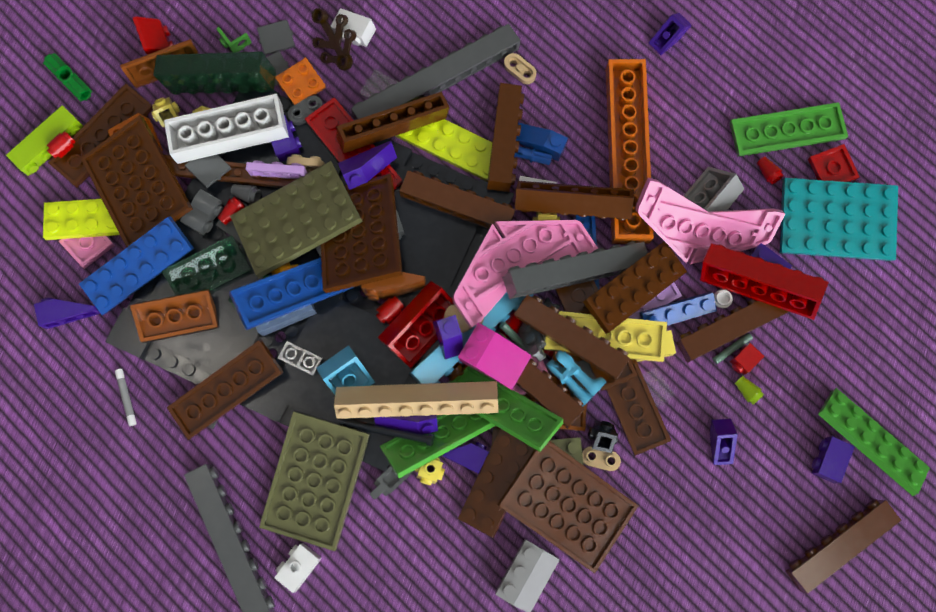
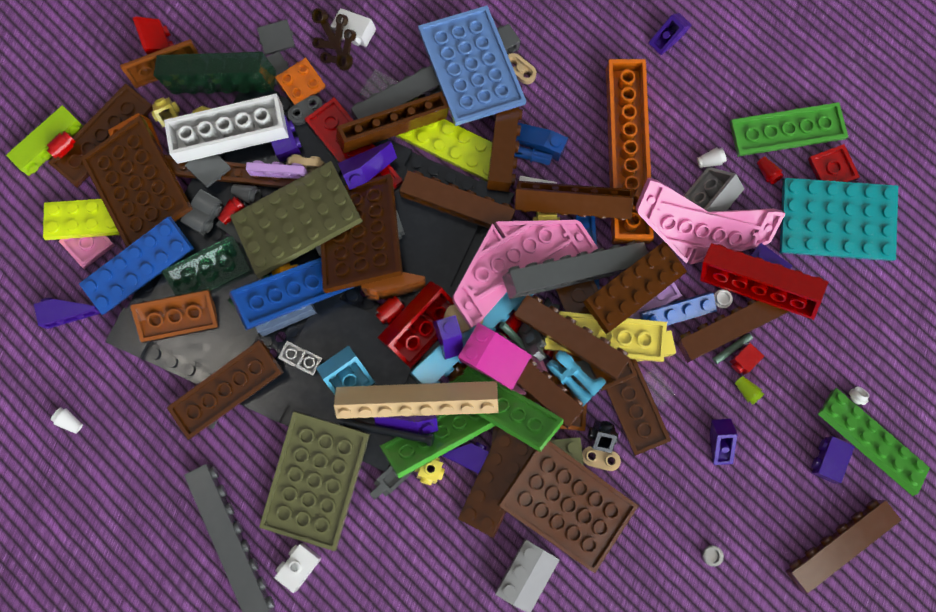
green piece [43,53,92,102] -> none
light grey bar [115,369,137,426] -> none
bright green bracket [216,27,252,55] -> none
none -> white cone [51,407,83,434]
none -> medium blue plate [418,6,526,126]
none -> white cone [697,147,726,168]
none -> light grey tile [702,545,724,567]
none -> white plate [849,387,869,405]

